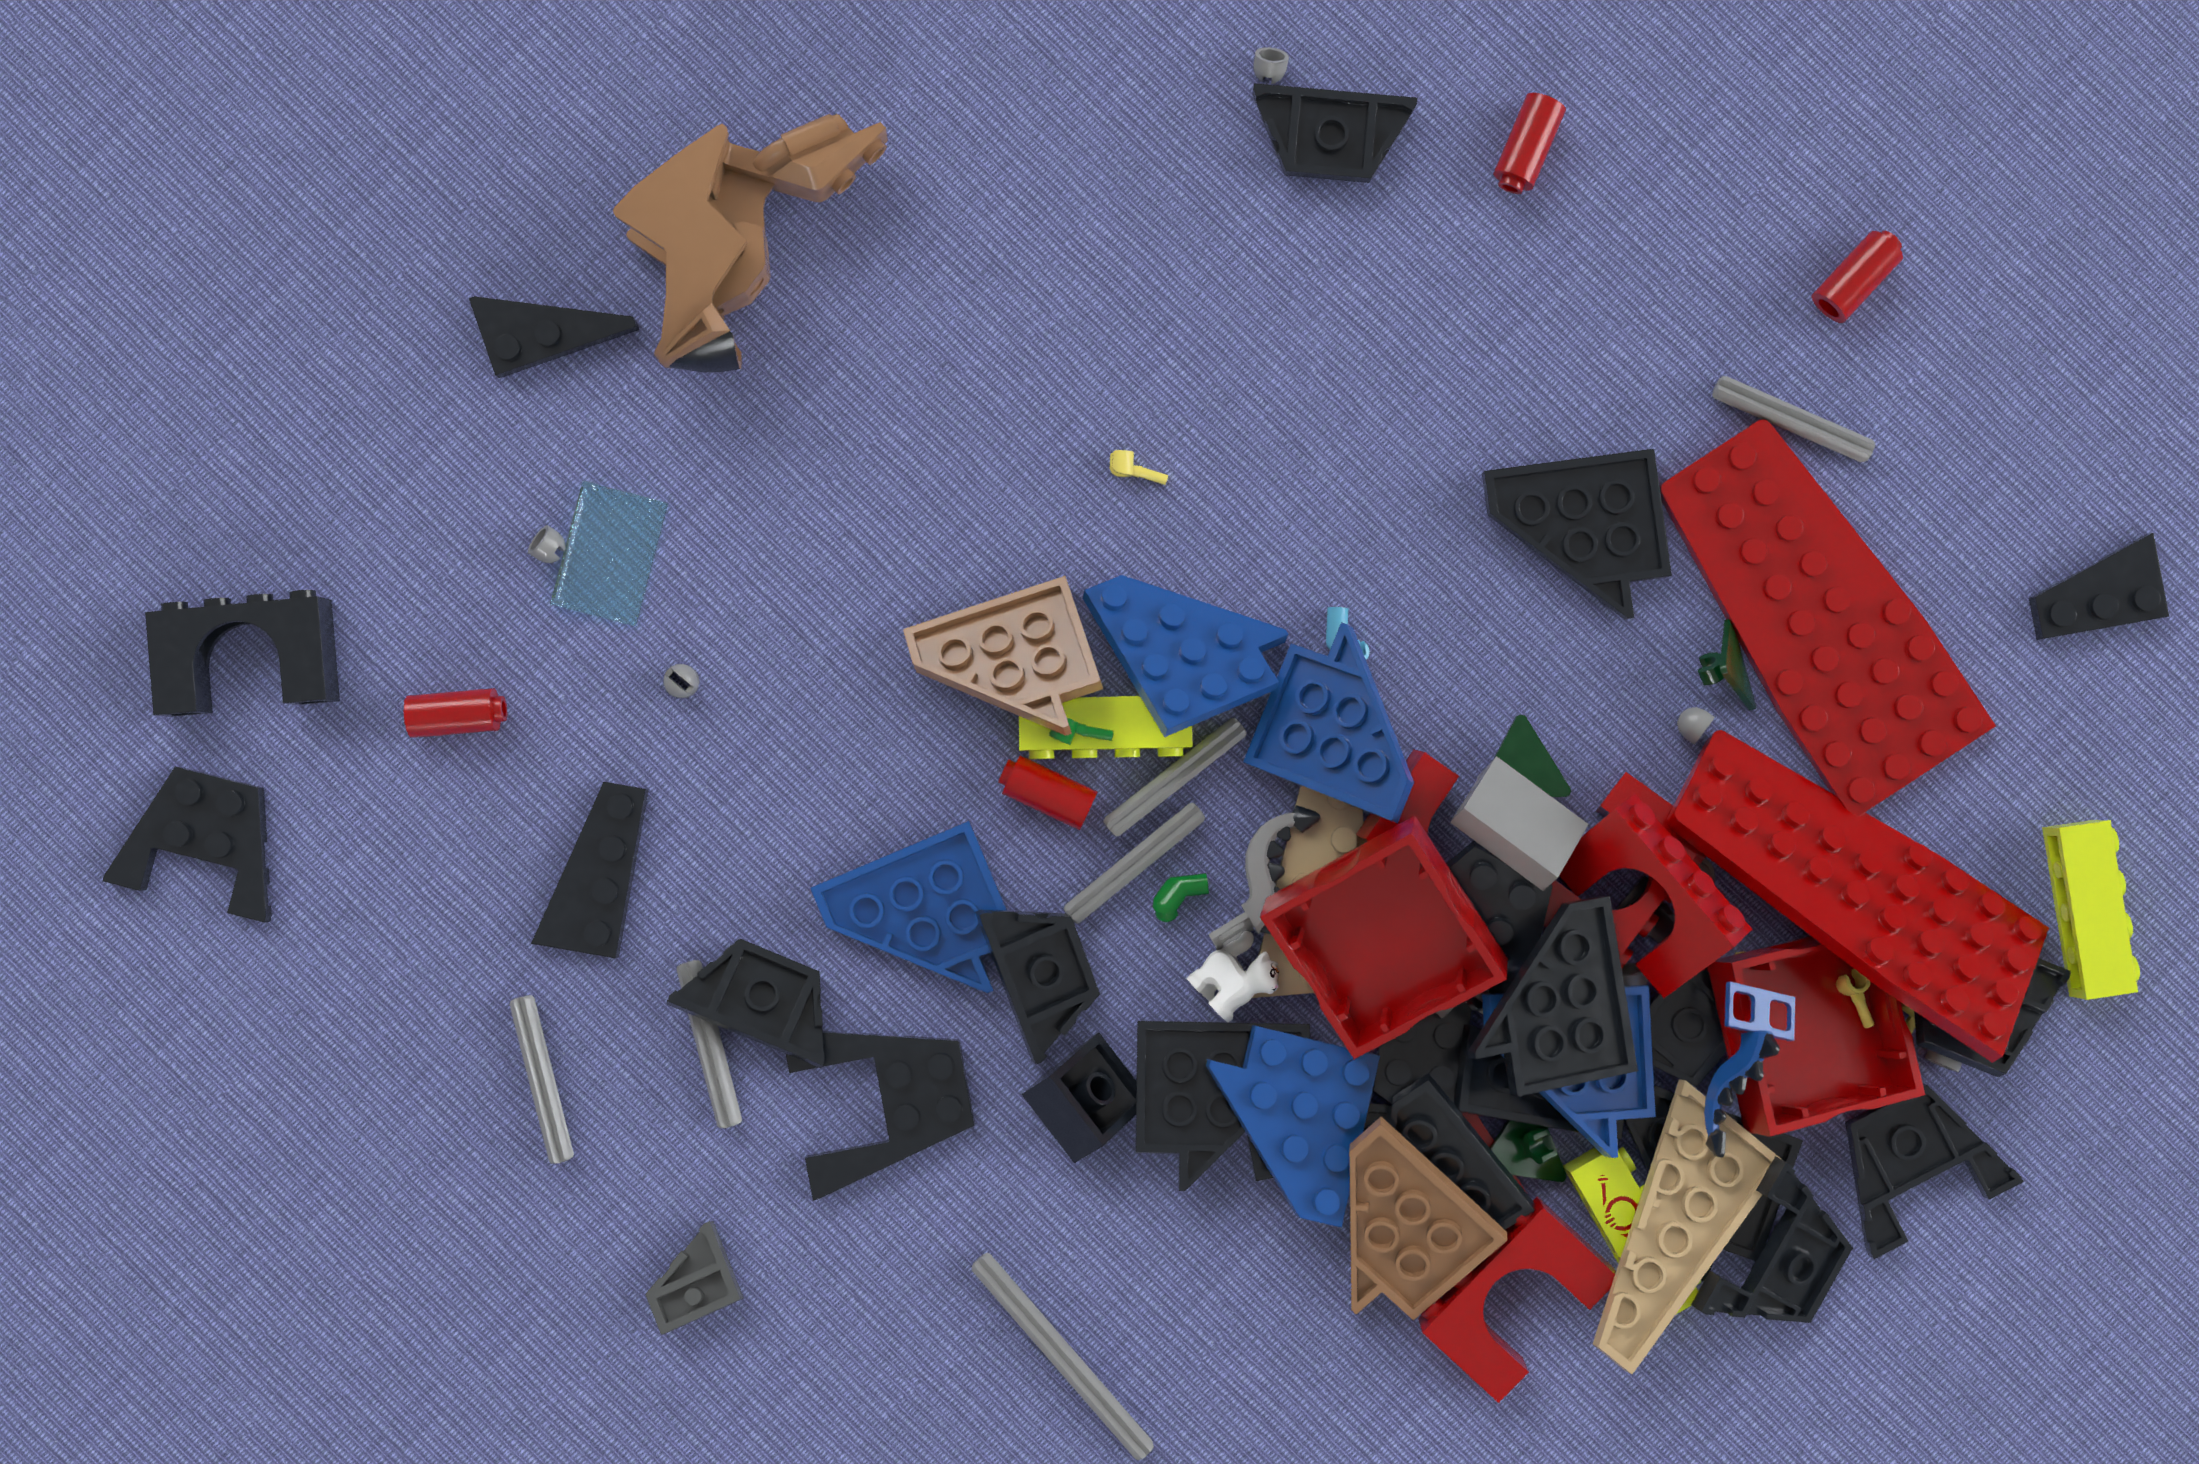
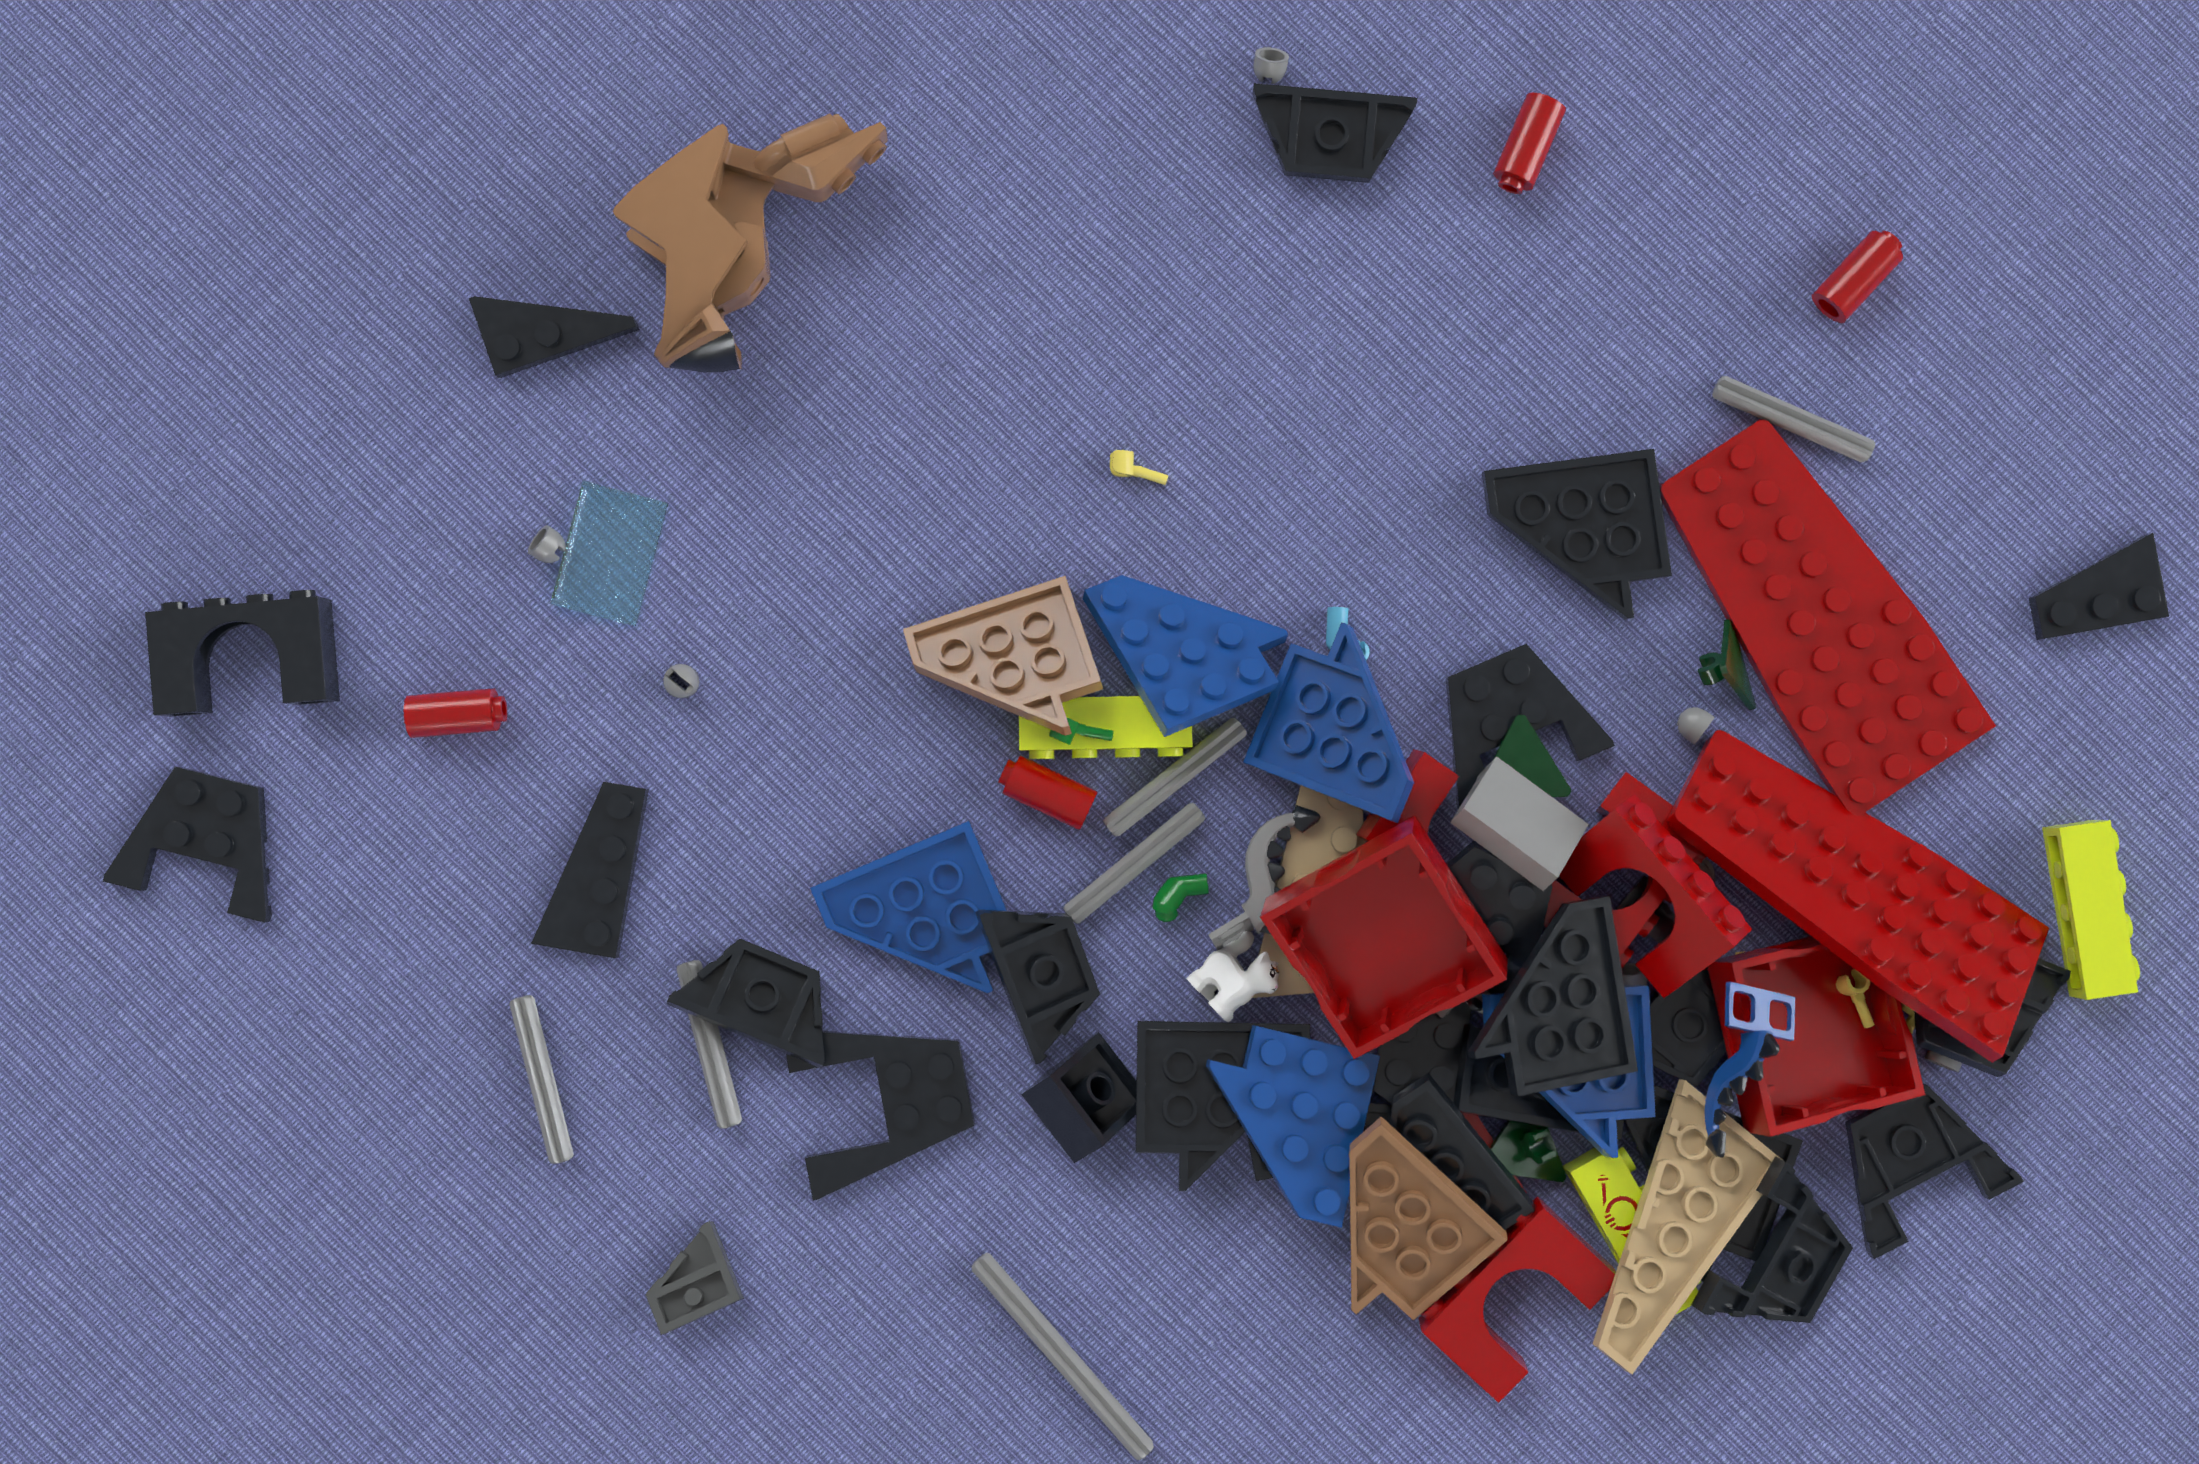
none -> black wing [1446,644,1615,809]

